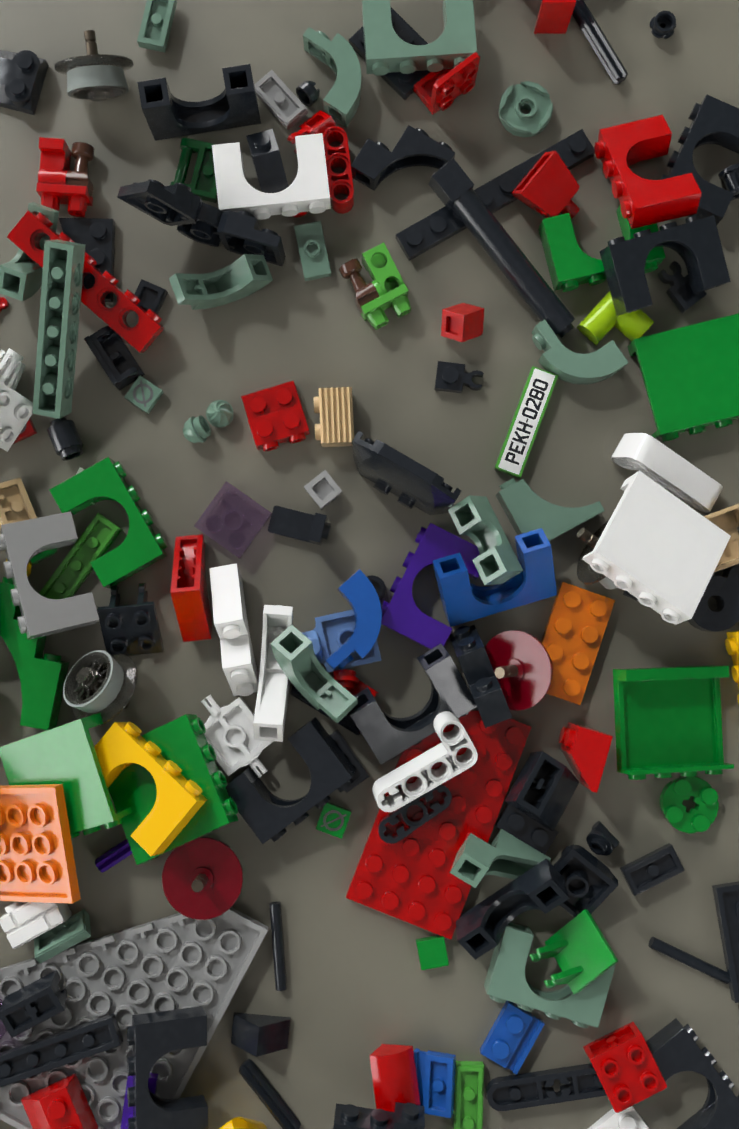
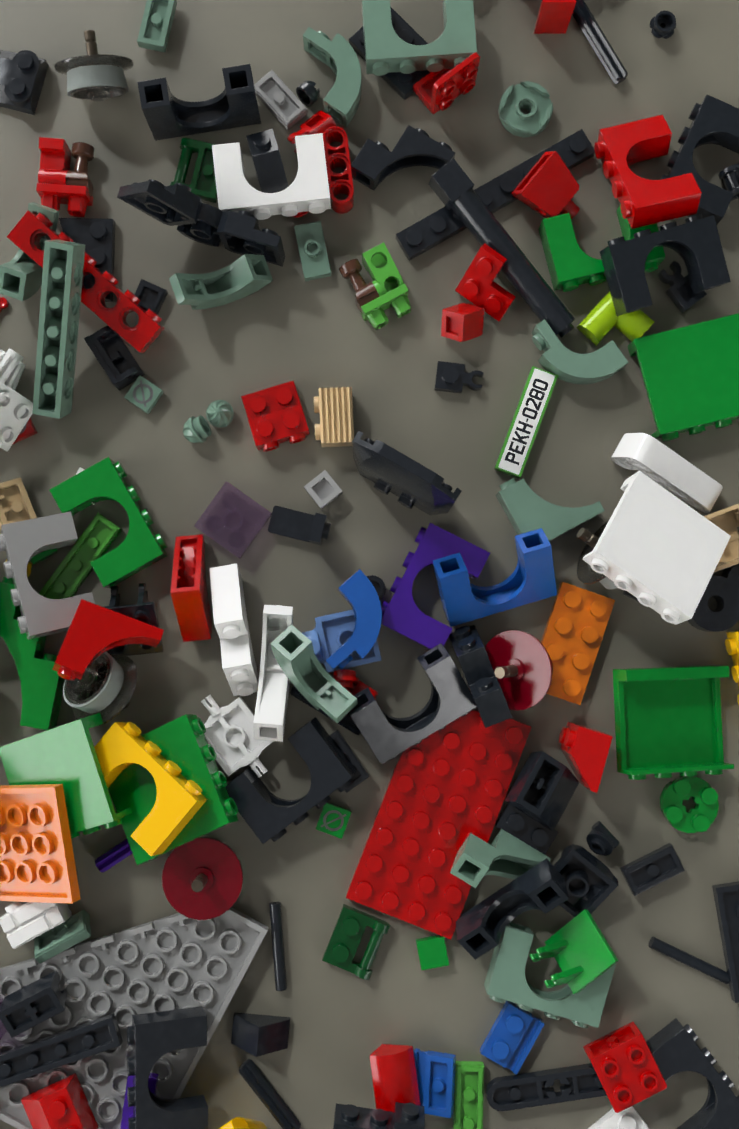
black brick [47,417,83,461] -> none
white beam [372,711,478,812] -> none
black beam [378,784,452,844] -> none
sand green arch [448,495,523,585] -> none
none -> red arch [52,599,164,681]
none -> dark green plate [322,904,391,980]
none -> red plate [455,243,516,322]

